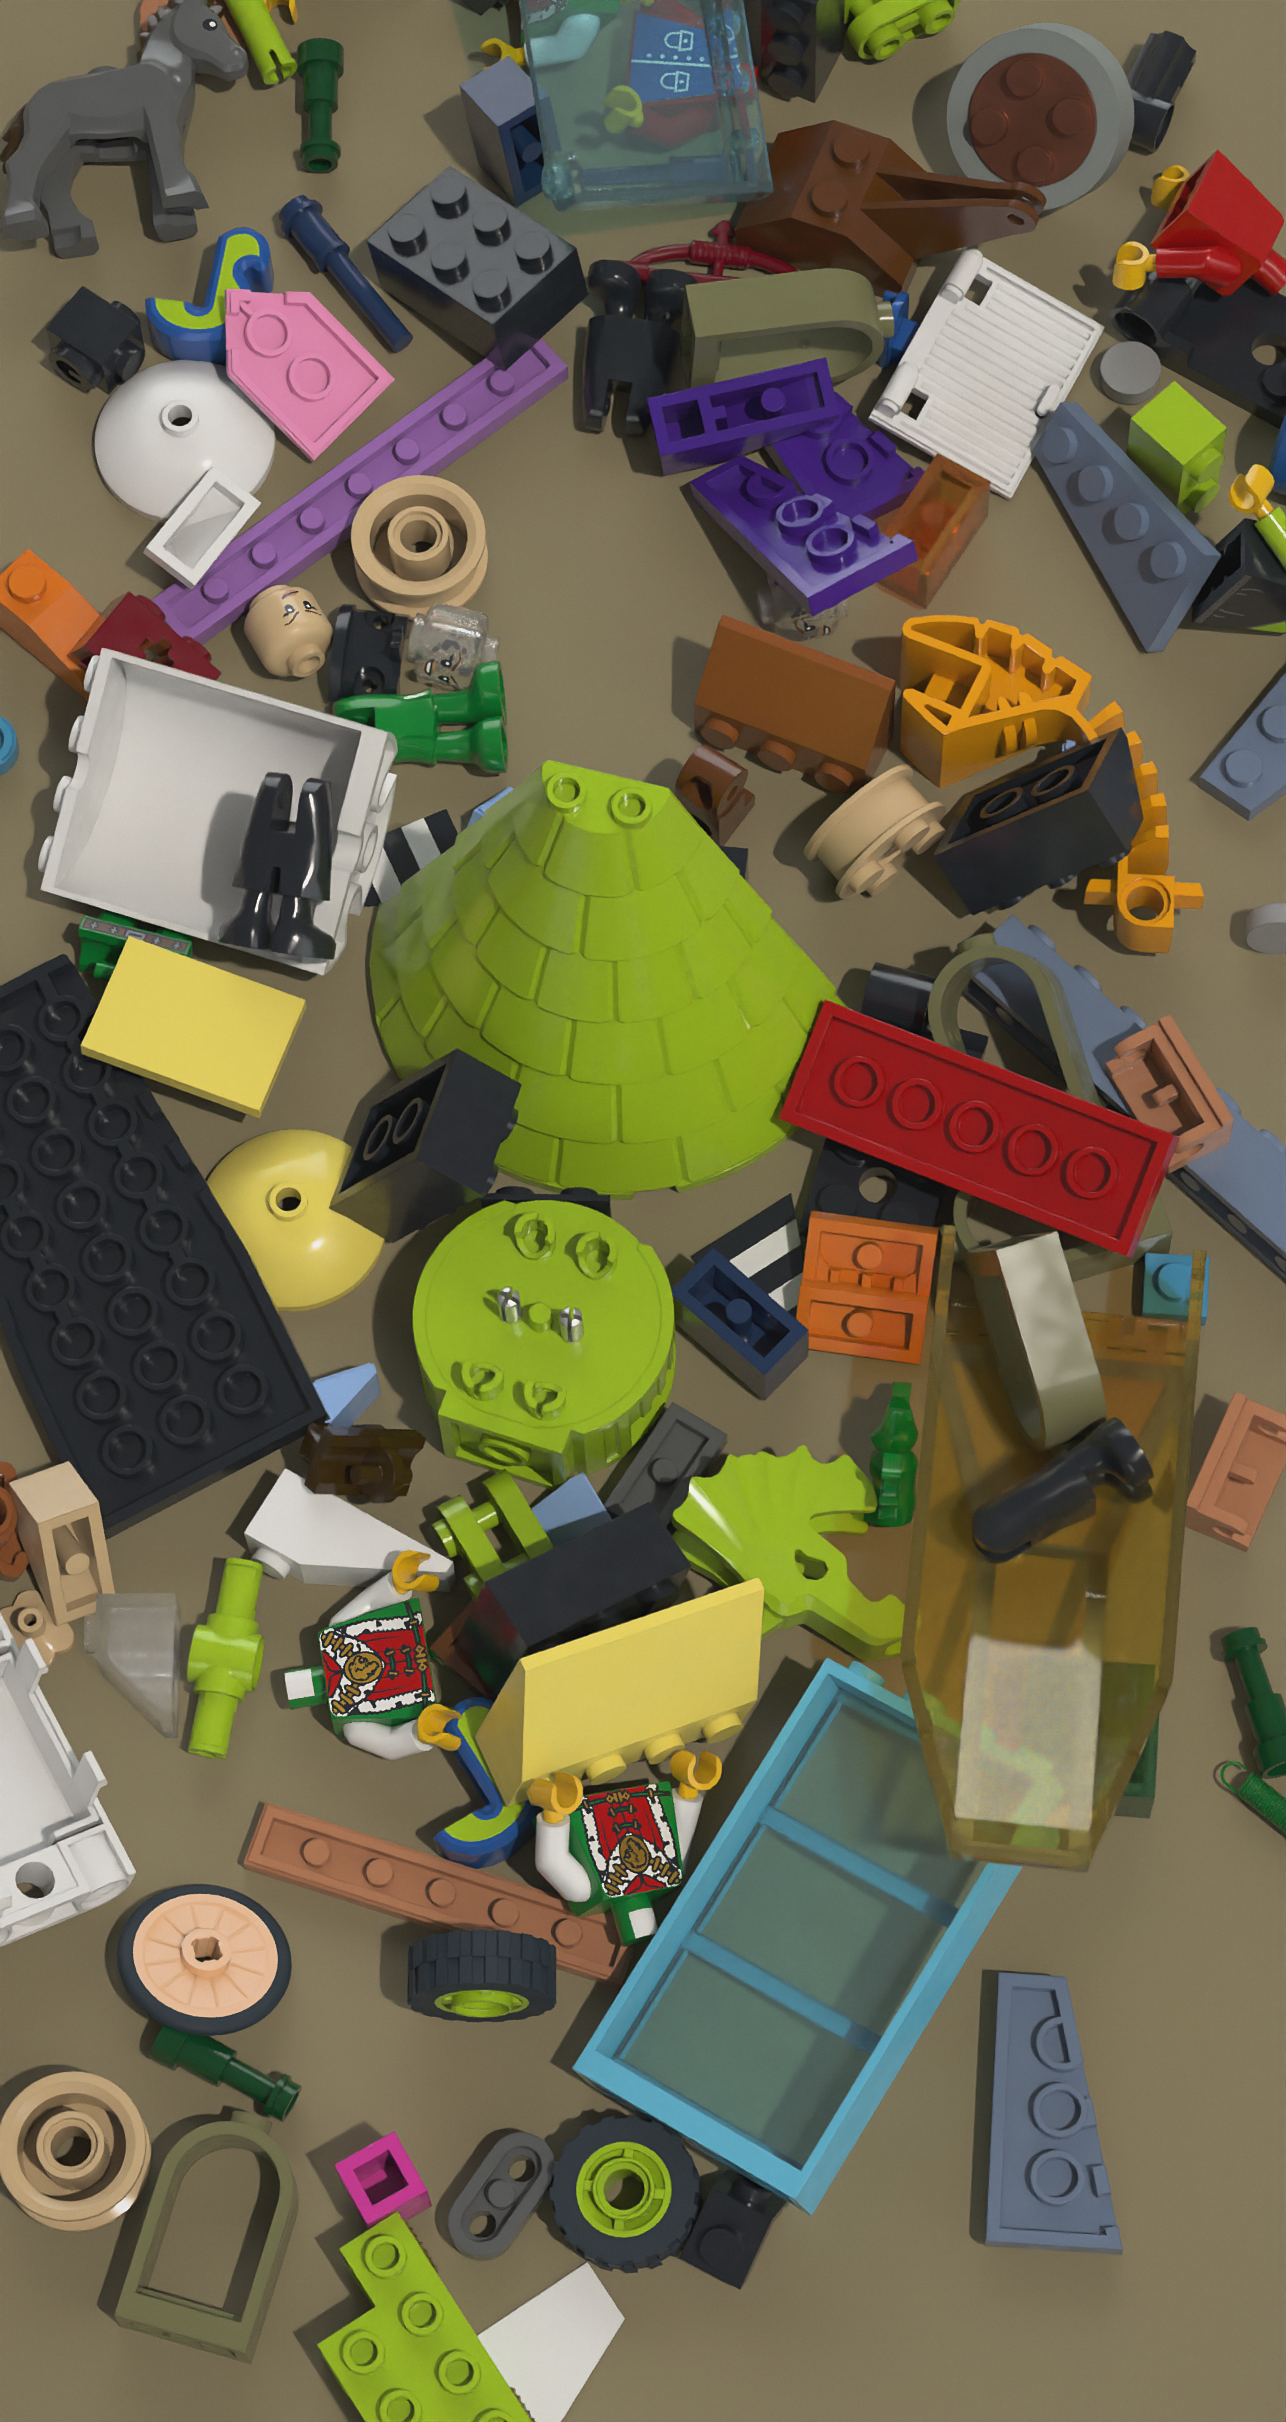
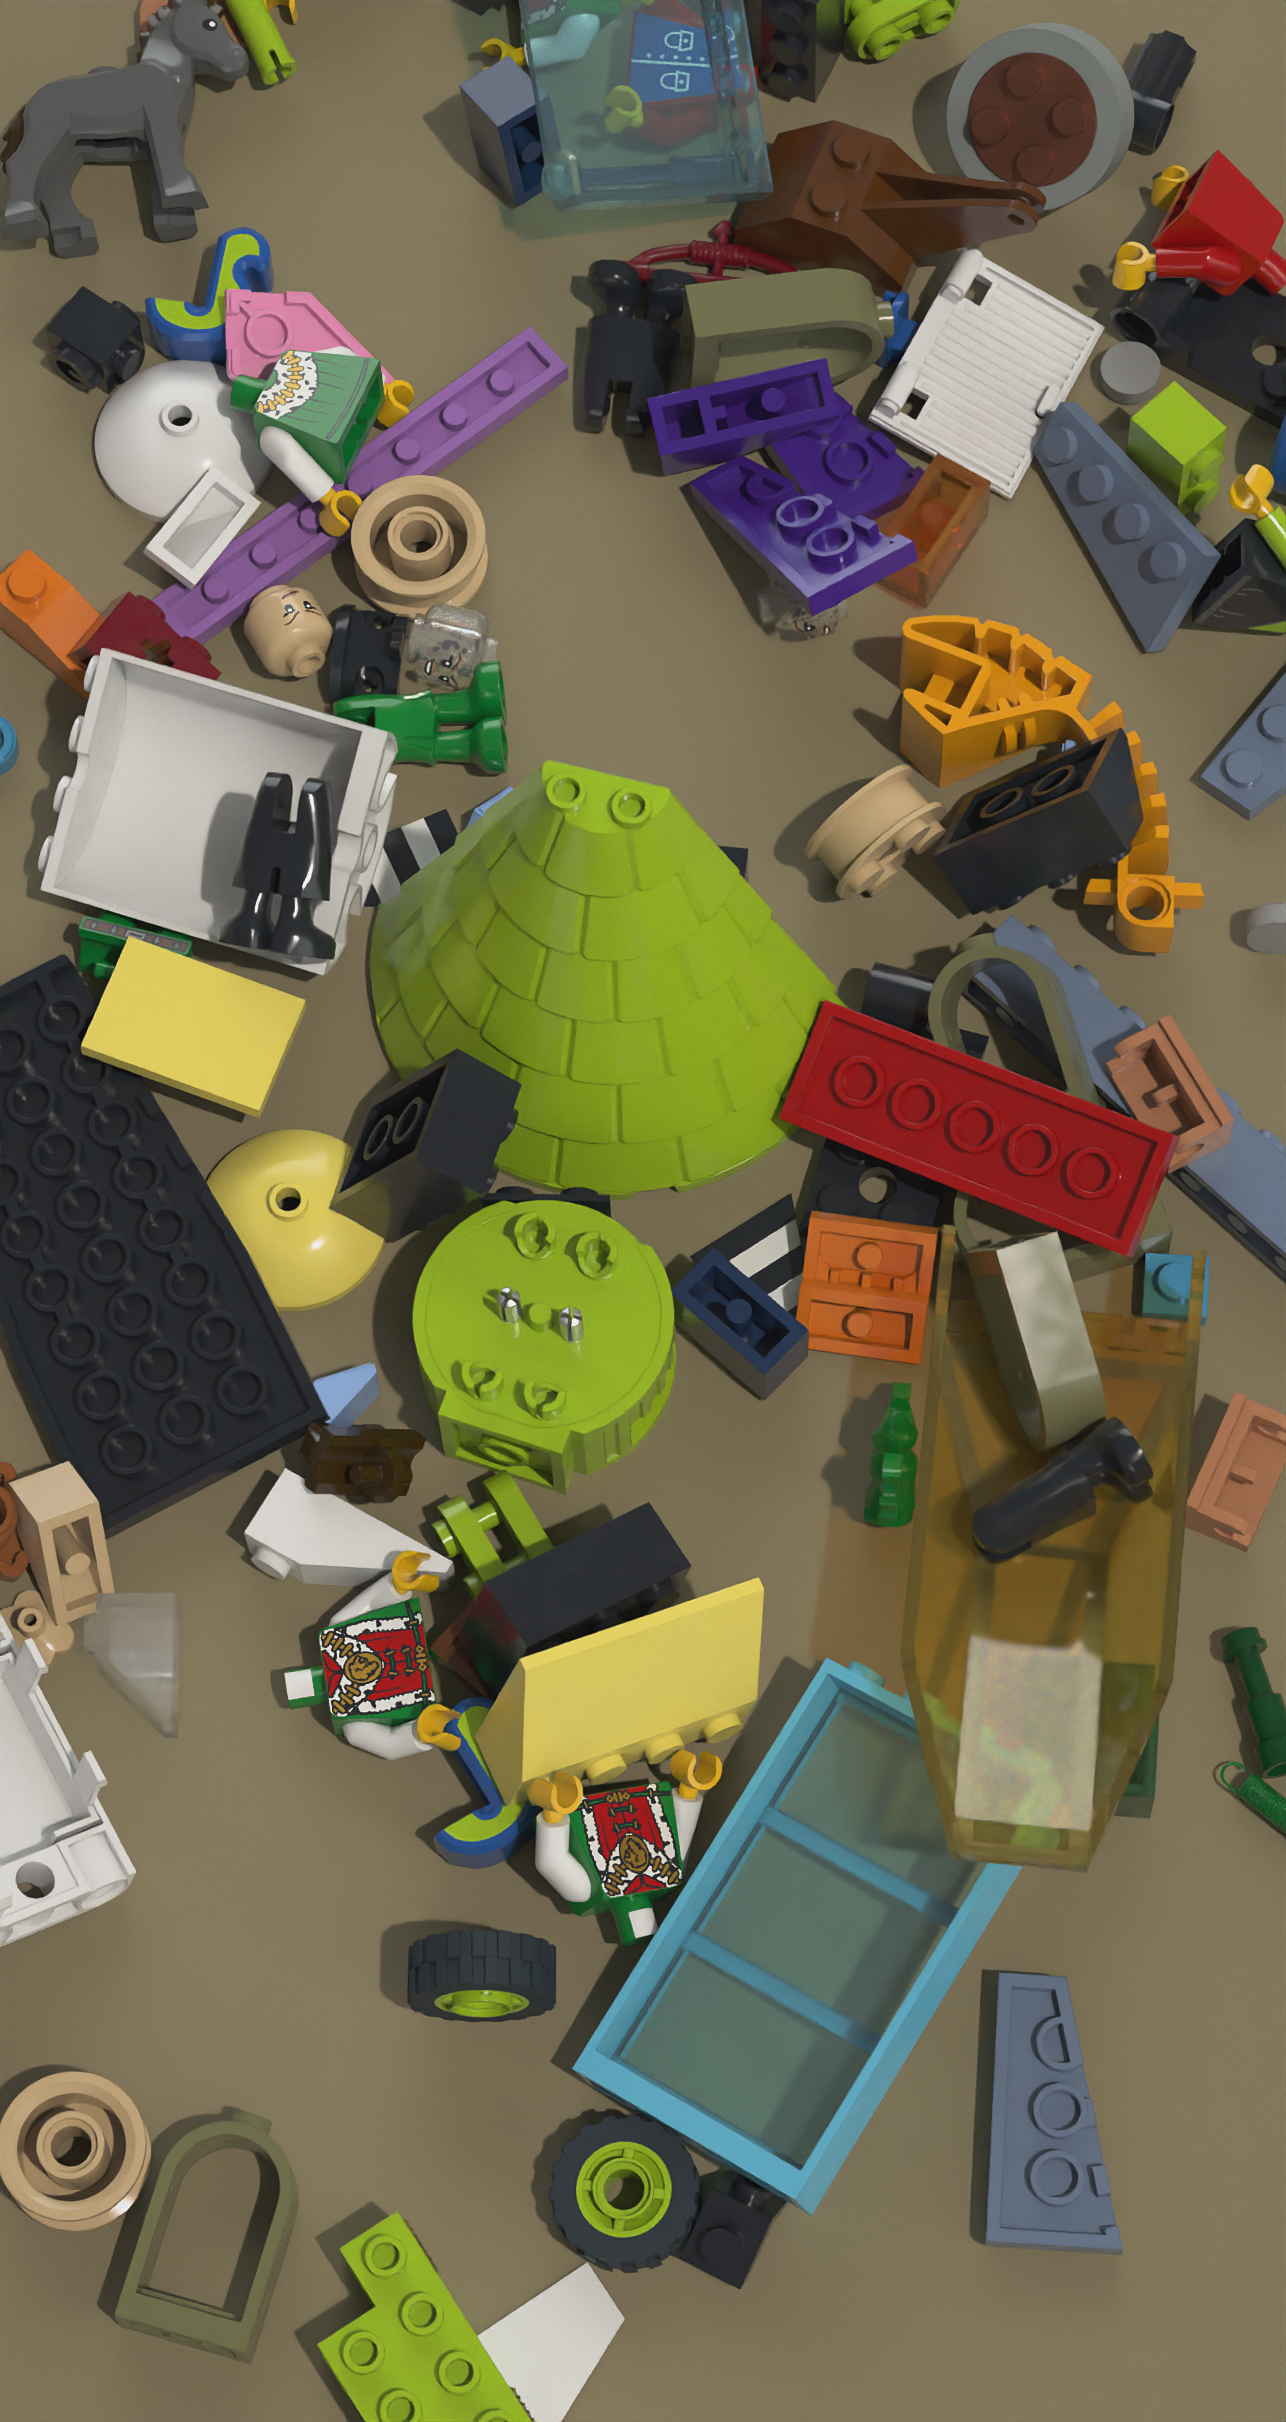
light nougat wheel [117,1884,292,2036] -> none
dark green piece [149,2025,302,2122] -> none
lime pin [187,1558,264,1760] -> none
nougat tile [243,1802,638,1990] -> none
dark blue pin [279,195,413,352] -> none
dark green piece [297,38,344,173] -> none
dark pink brick [334,2131,432,2230] -> none
black brick [366,166,589,371] -> none
dark grey plate [448,2132,555,2261] -> none
light blue slope [532,1472,612,1548] -> none
dark grey plate [604,1402,728,1531] -> none
lime animal [671,1445,915,1662] -> none
reddish brown leg [675,744,755,846] -> none
dark orange slope [694,614,896,793] -> none
none -> torso [230,346,414,537]

